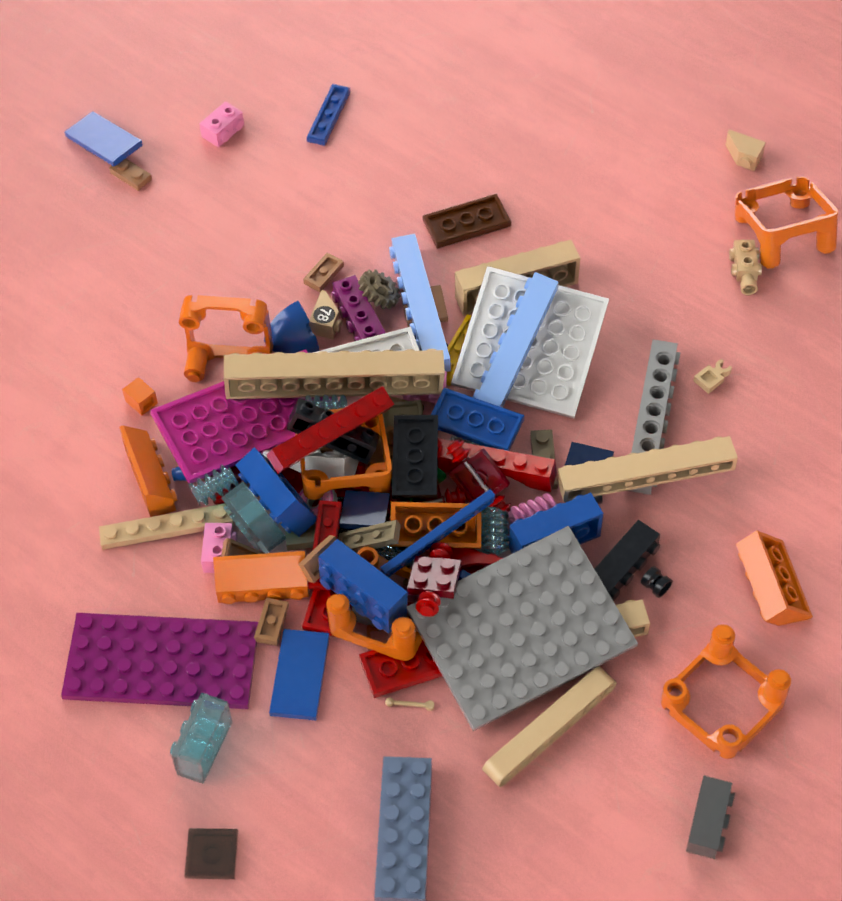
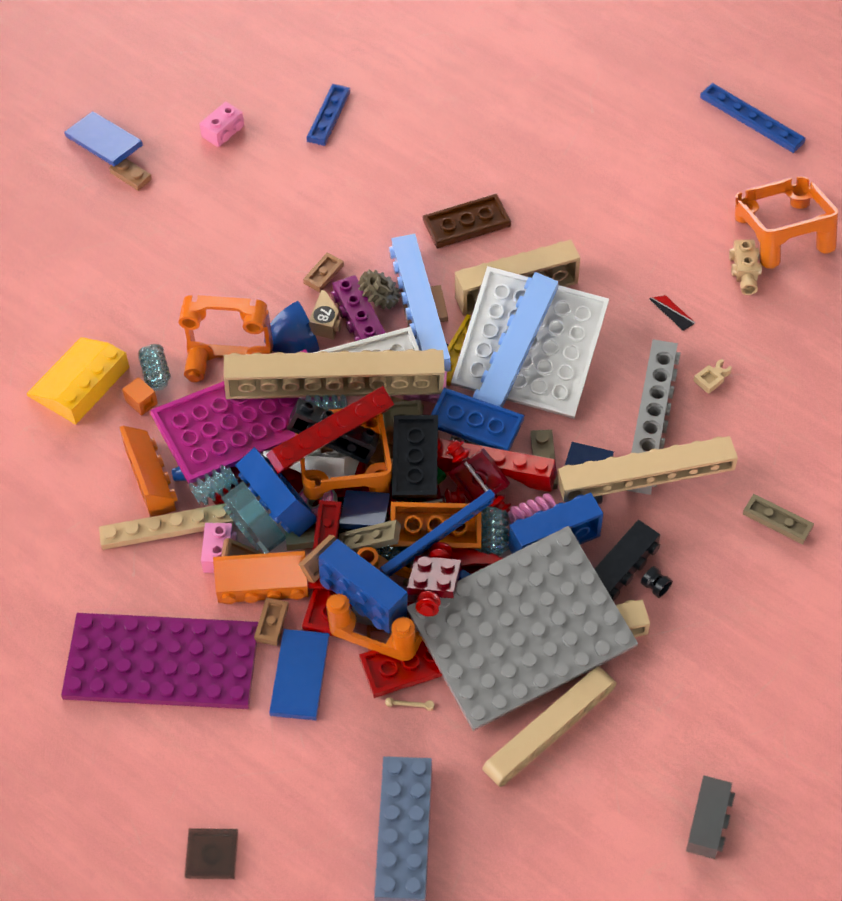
clear light blue brick [170,692,232,784] -> none
orange piece [661,624,792,759] -> none
tan slope [726,129,766,171] -> none
orange slope [736,530,813,626] -> none
none -> yellow slope [27,337,129,425]
none -> clear light blue piece [138,344,171,391]
none -> sticker [649,295,695,331]
none -> blue tile [700,83,806,153]
none -> dark tan plate [743,494,814,544]

